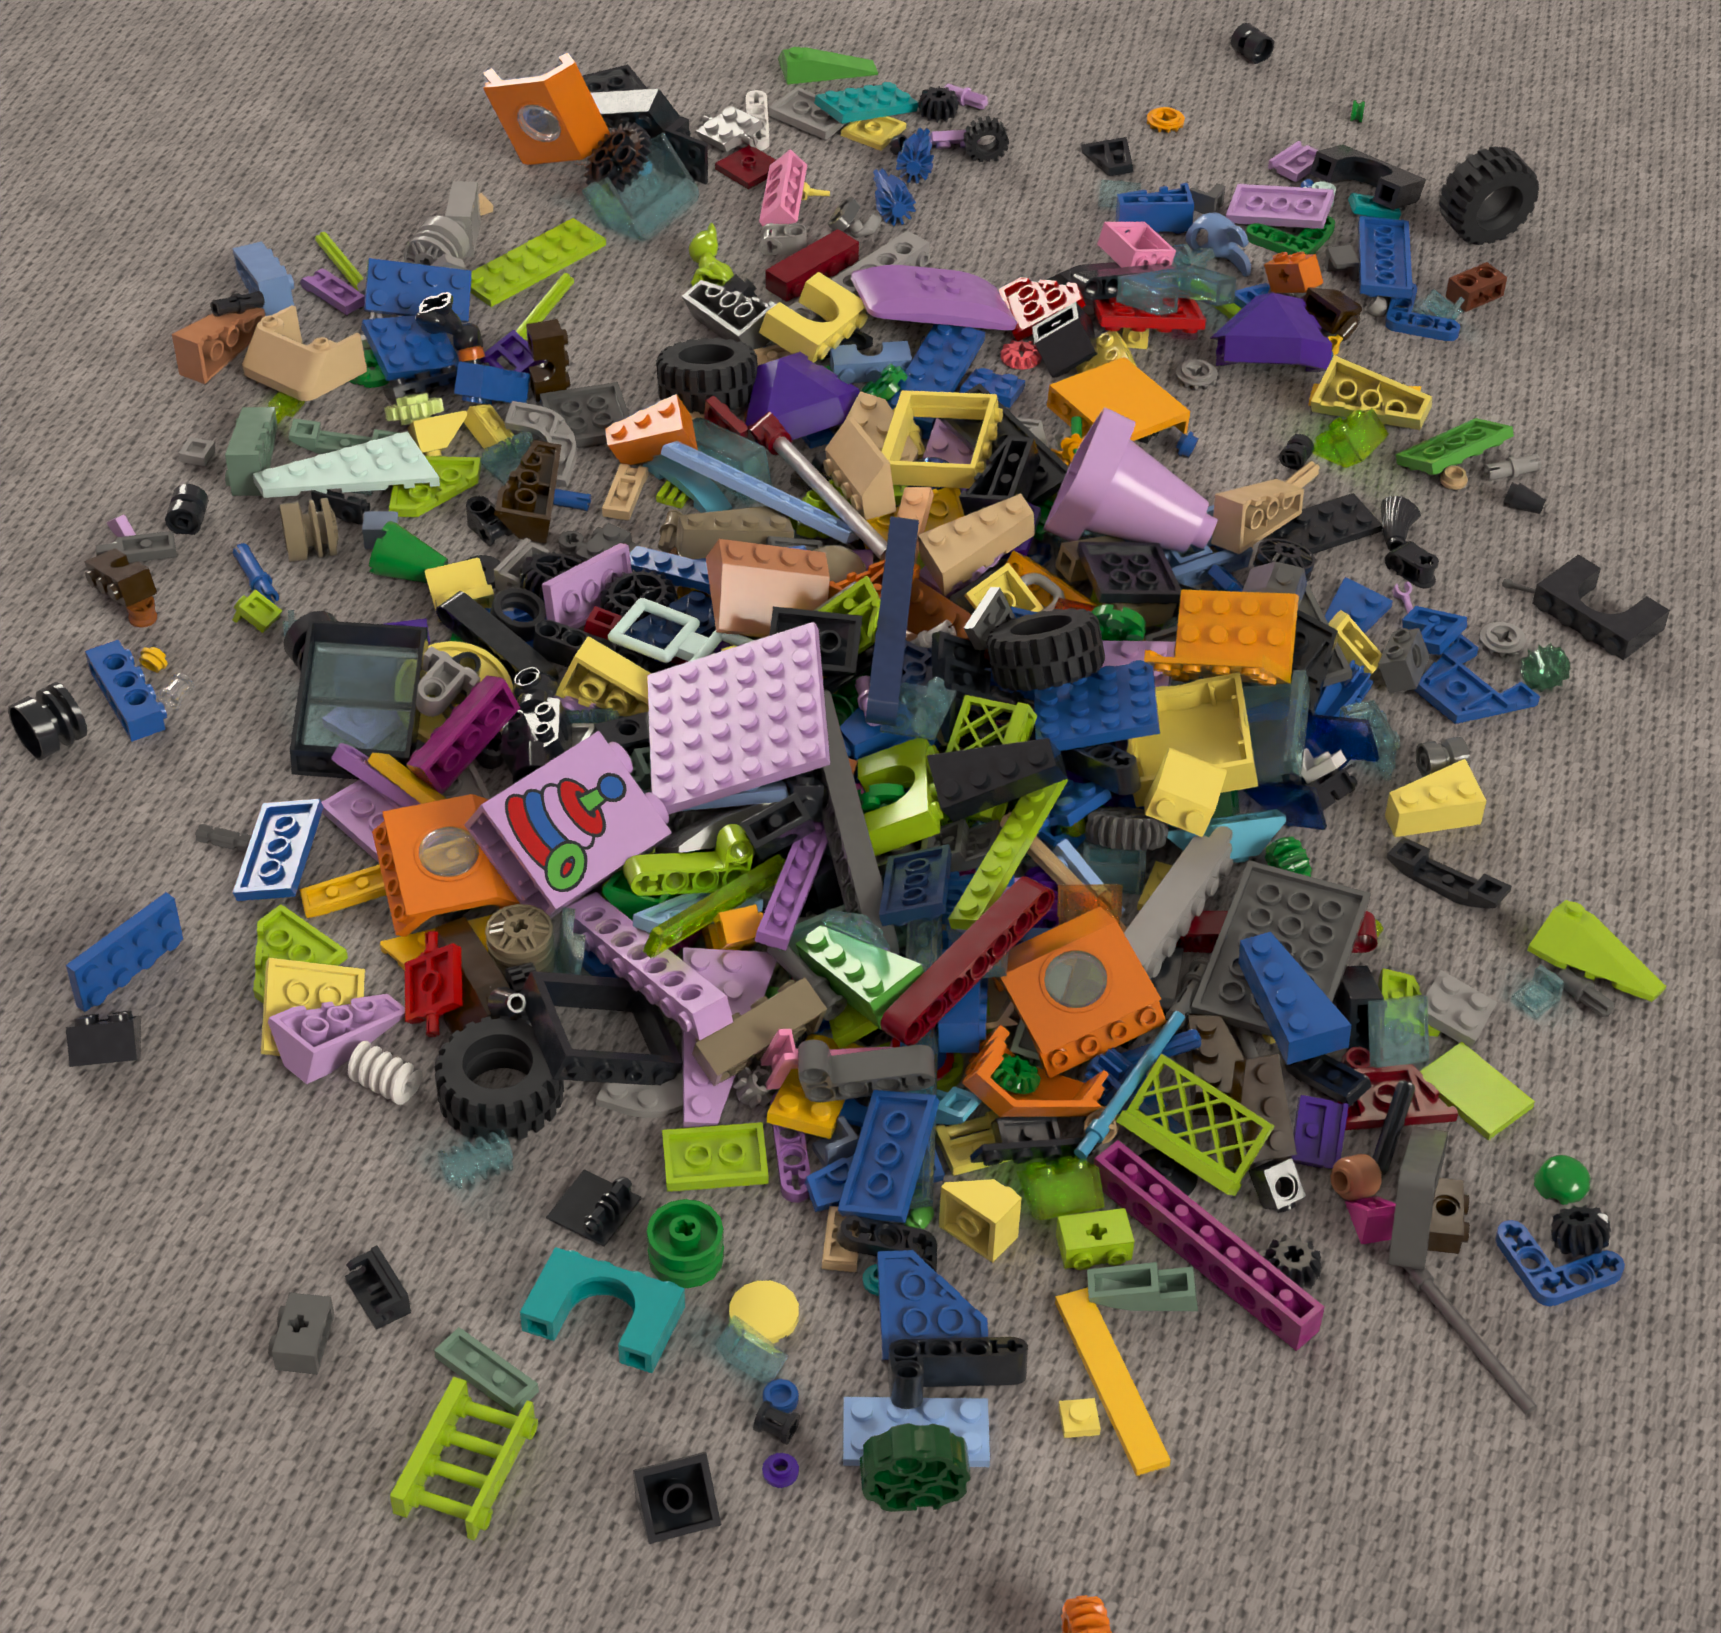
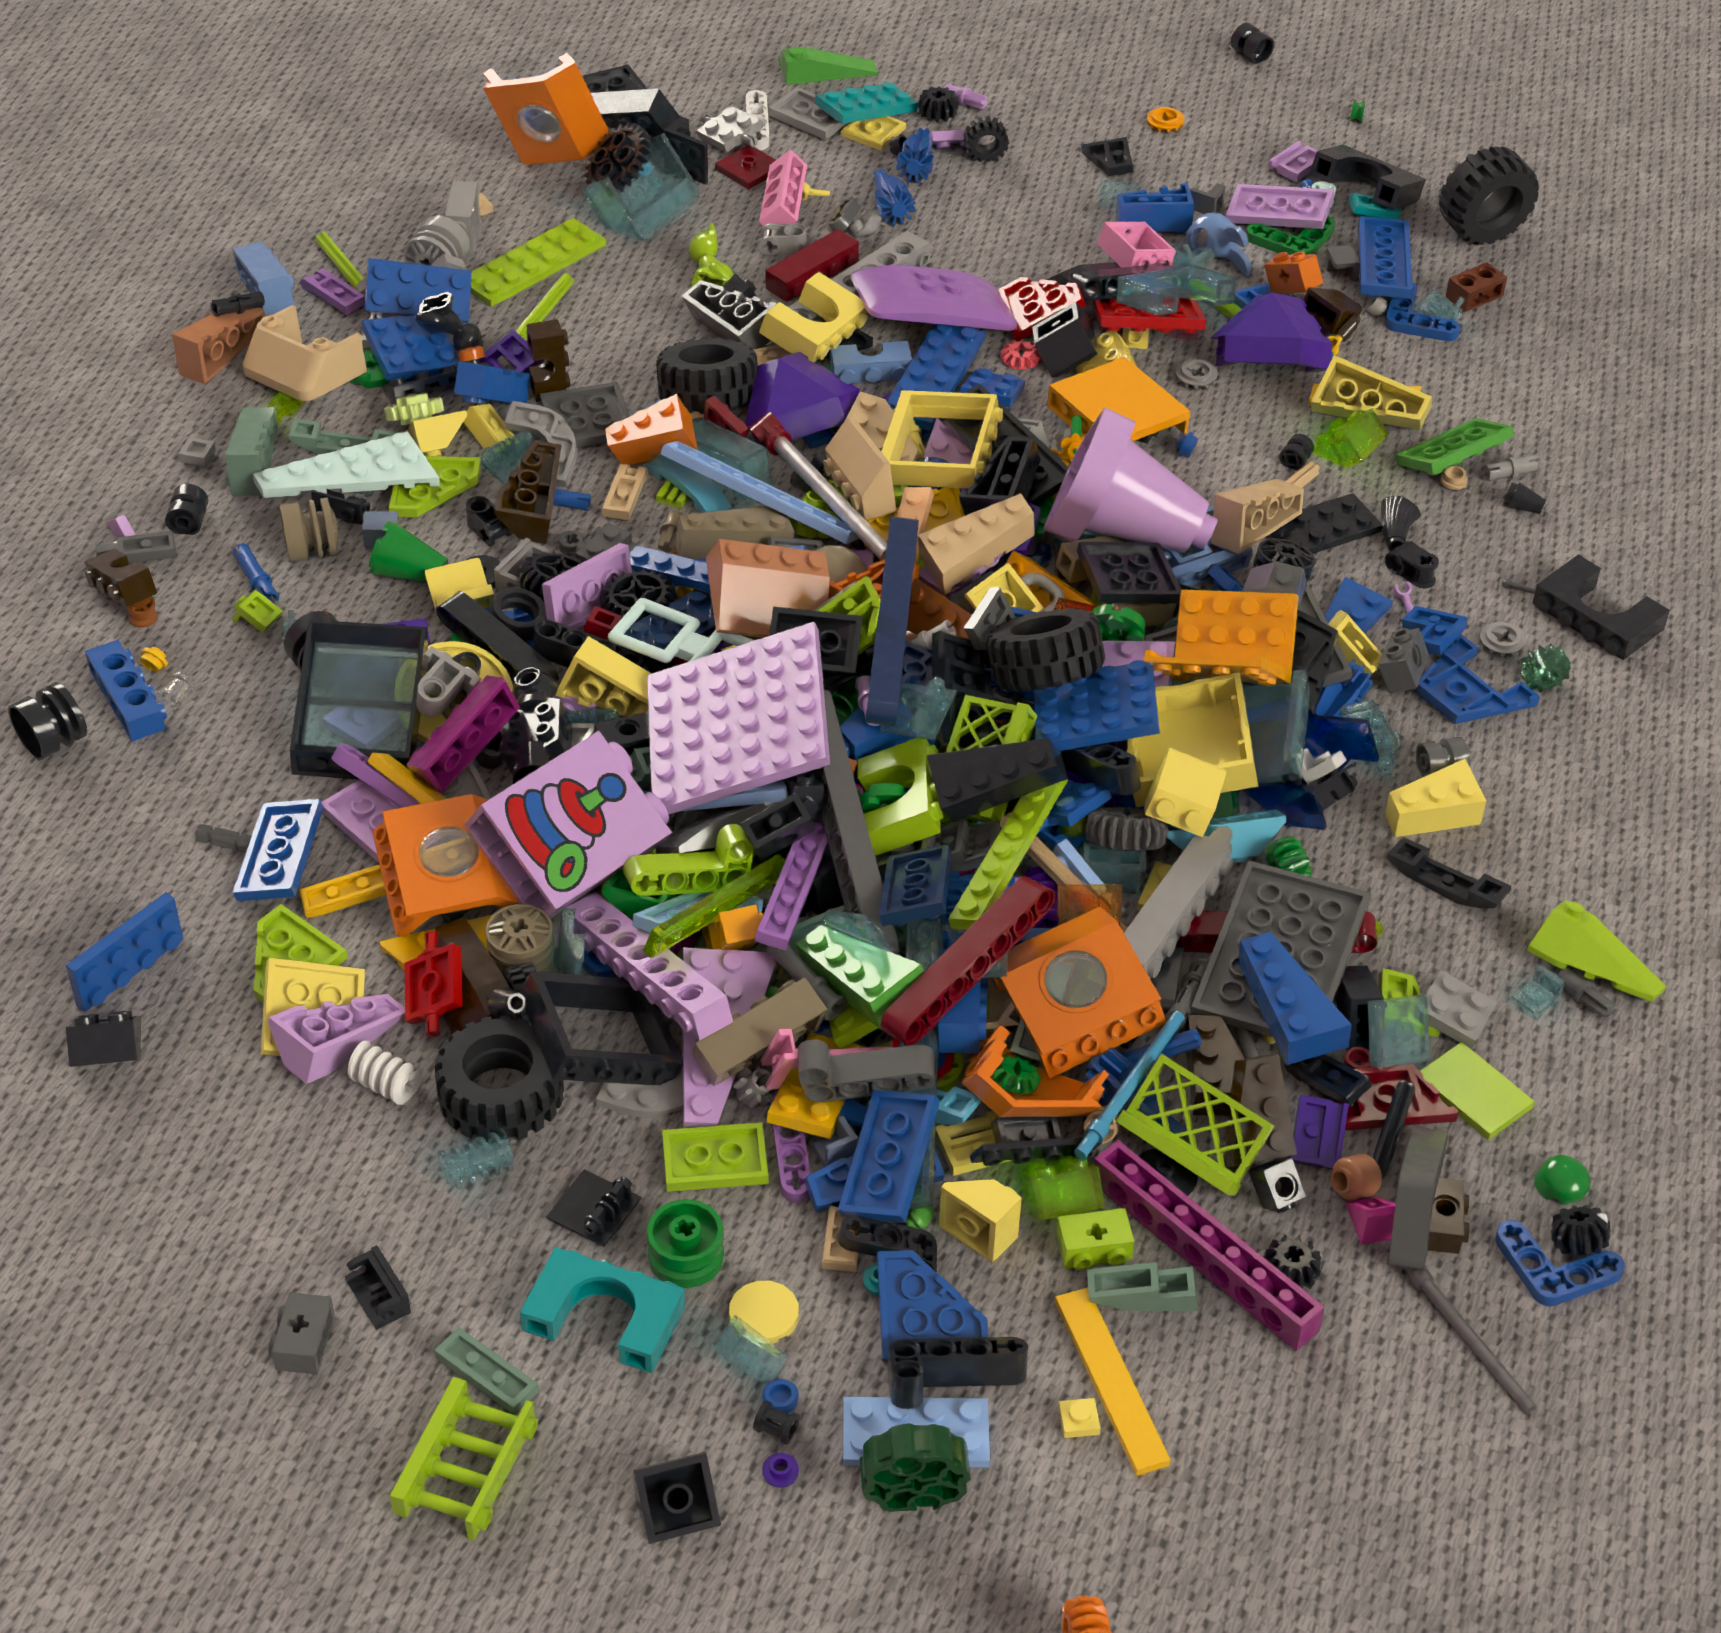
green plate [861,364,908,401] -> none

